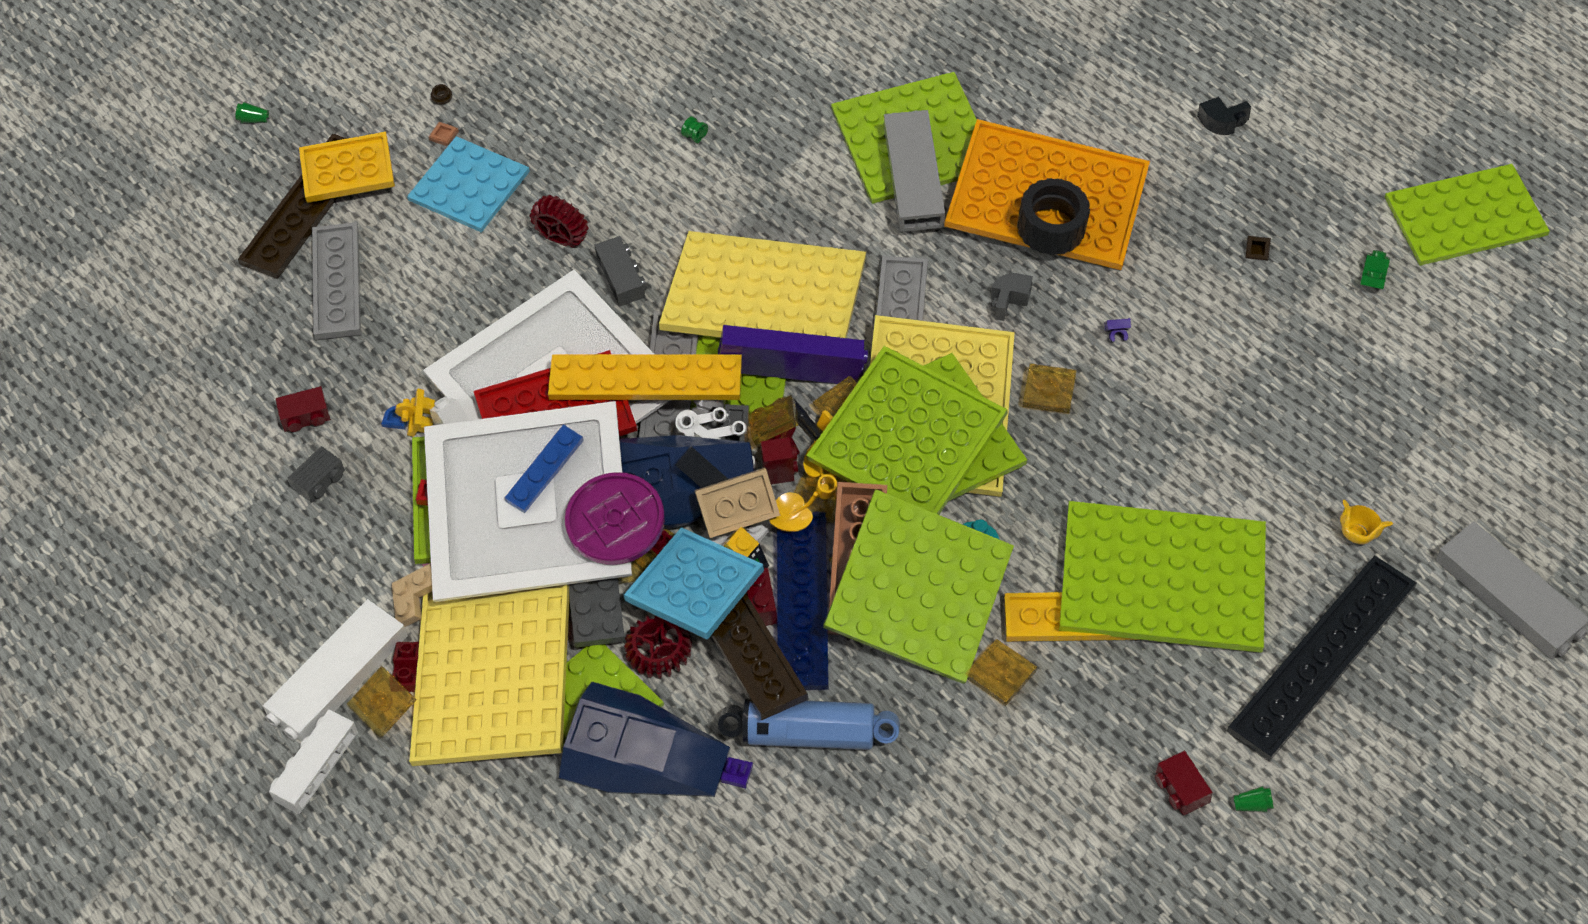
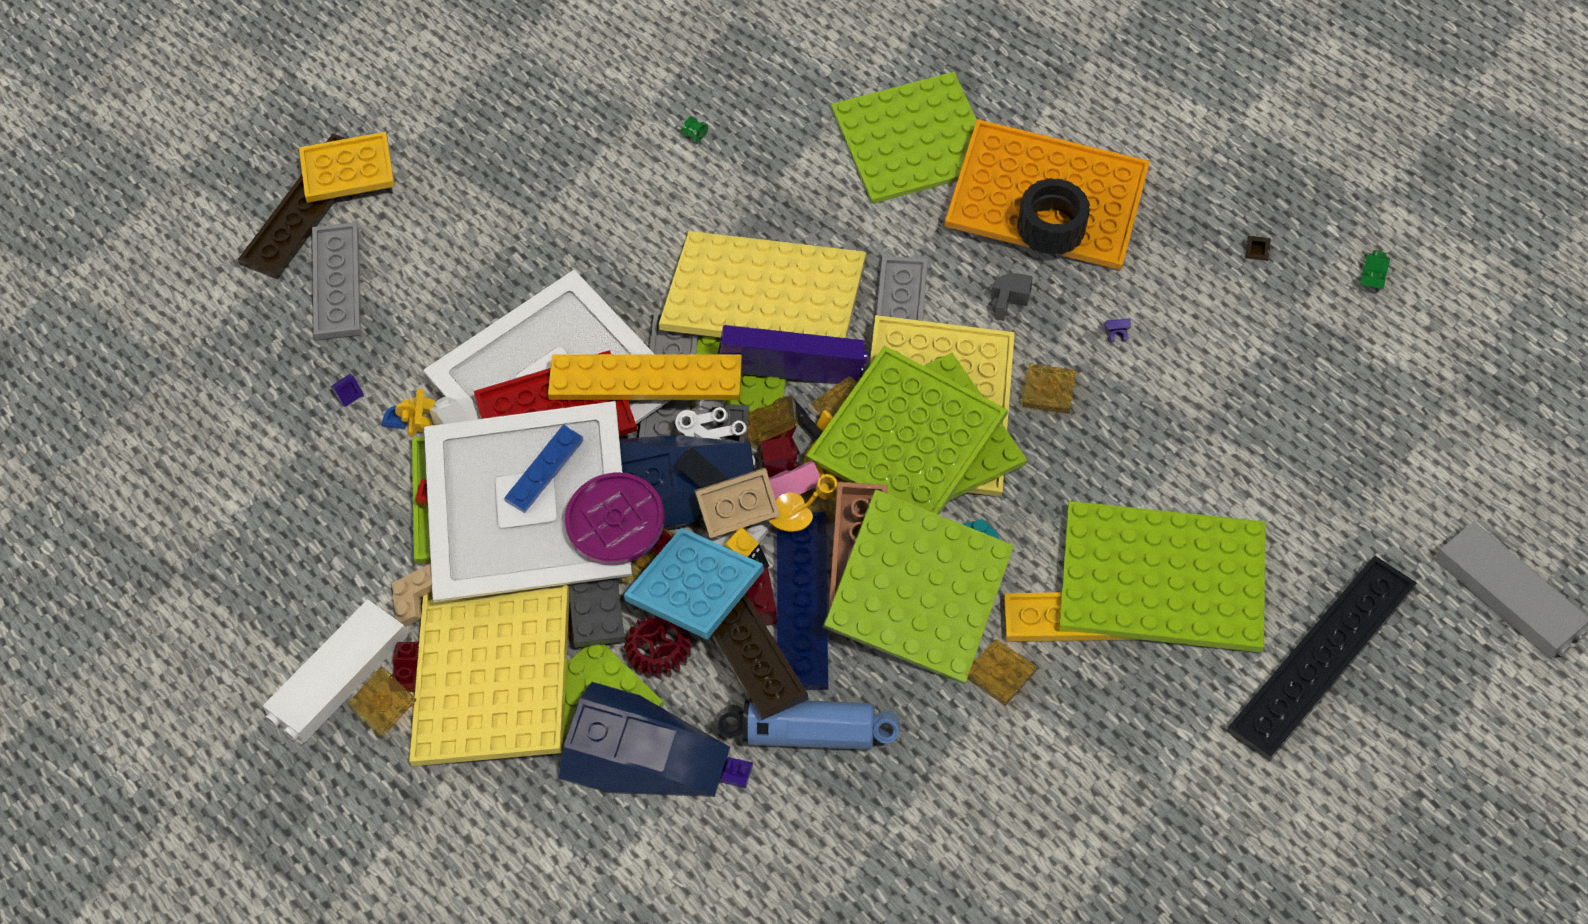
green cone [235,102,269,123] -> none
white brick [269,709,358,814] -> none
dark red brick [275,386,331,432] -> none
dark grey brick [287,446,345,503] -> none
medium azure plate [407,136,530,233] -> none
nougat tile [429,122,459,147] -> none
dark brown plate [431,84,452,105] -> none
dark red gear [529,195,589,248] -> none
dark grey brick [594,236,647,306] -> none
light grey brick [884,110,945,232] -> none
dark red brick [1155,750,1213,816] -> none
black brick [1197,96,1251,135] -> none
green cone [1233,786,1274,812] -> none
yellow hair [1340,500,1393,545] -> none
lime plate [1385,163,1550,266] -> none
none -> dark purple tile [331,374,364,407]
none -> bright pink slope [769,461,820,500]

